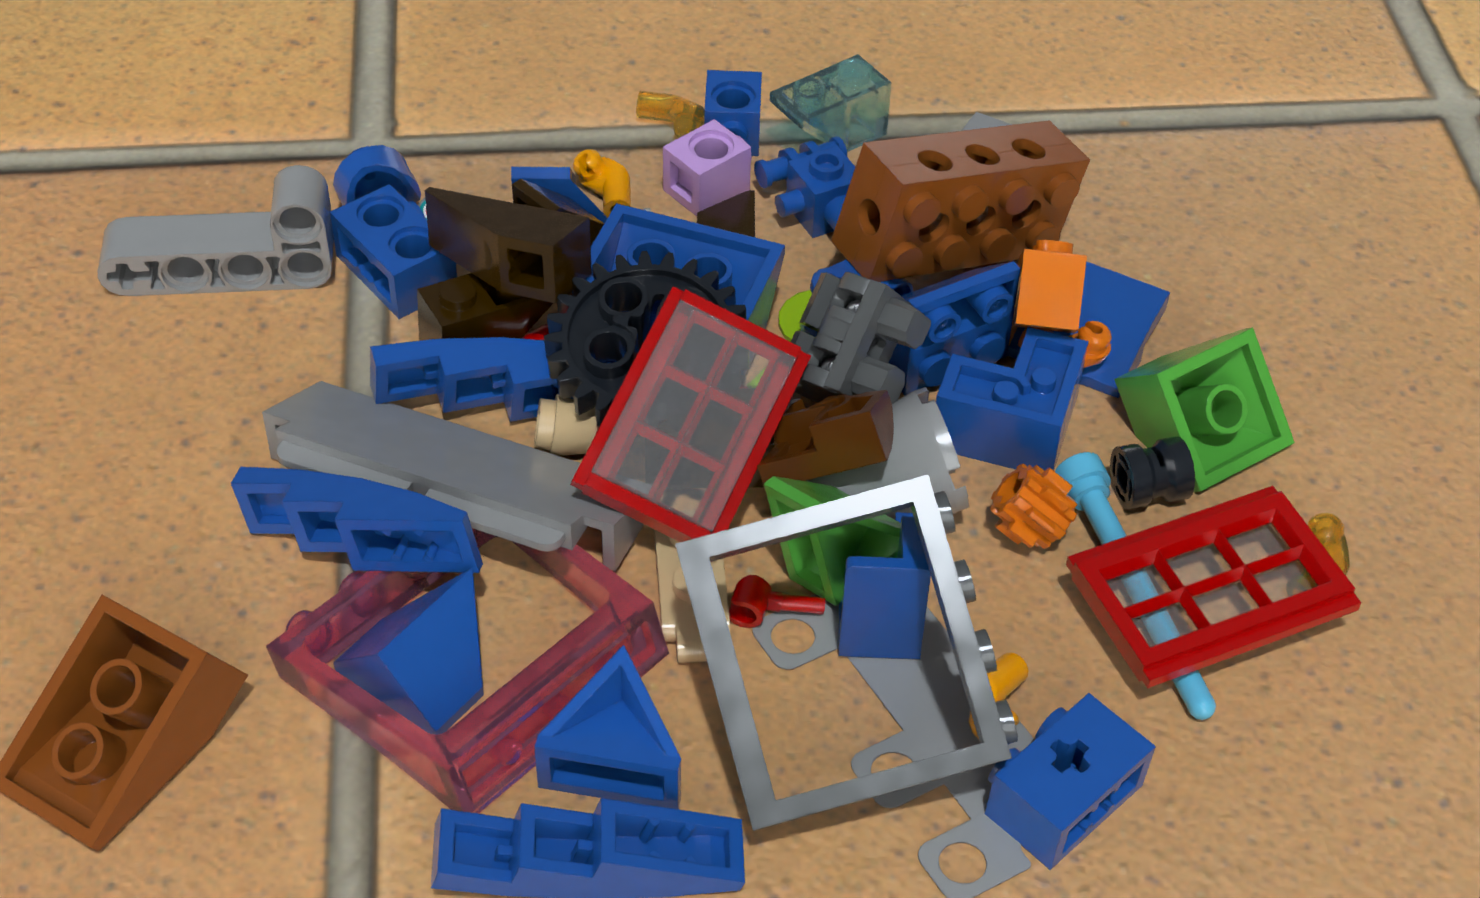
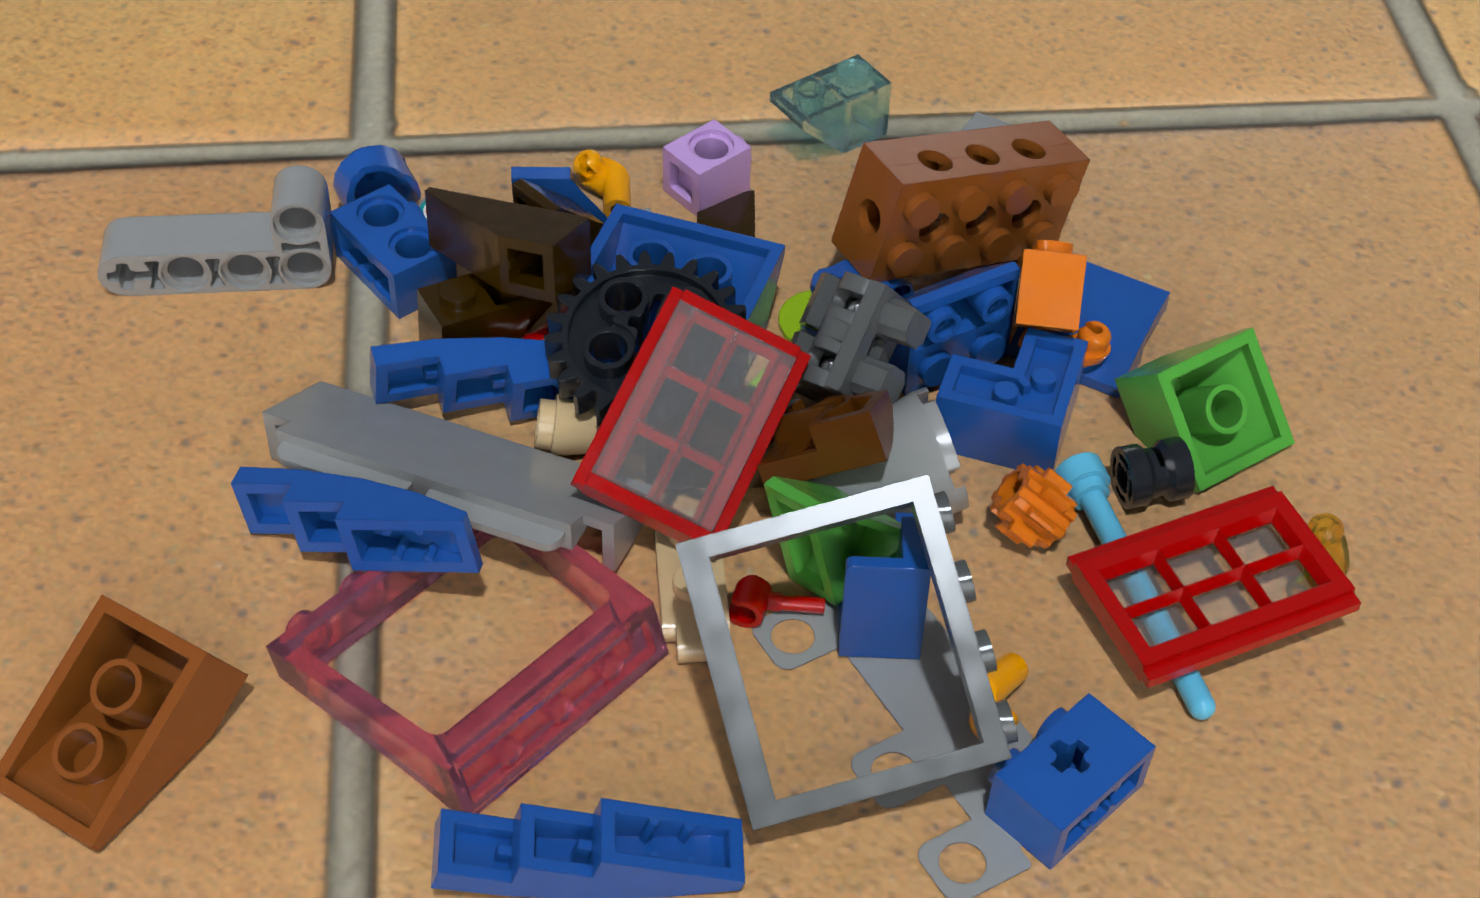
blue slope [333,567,484,740] -> none
blue slope [534,645,681,809] -> none
clear yellow arm [636,91,705,138] -> none
blue brick [704,70,762,156] -> none
blue piece [754,136,855,238] -> none

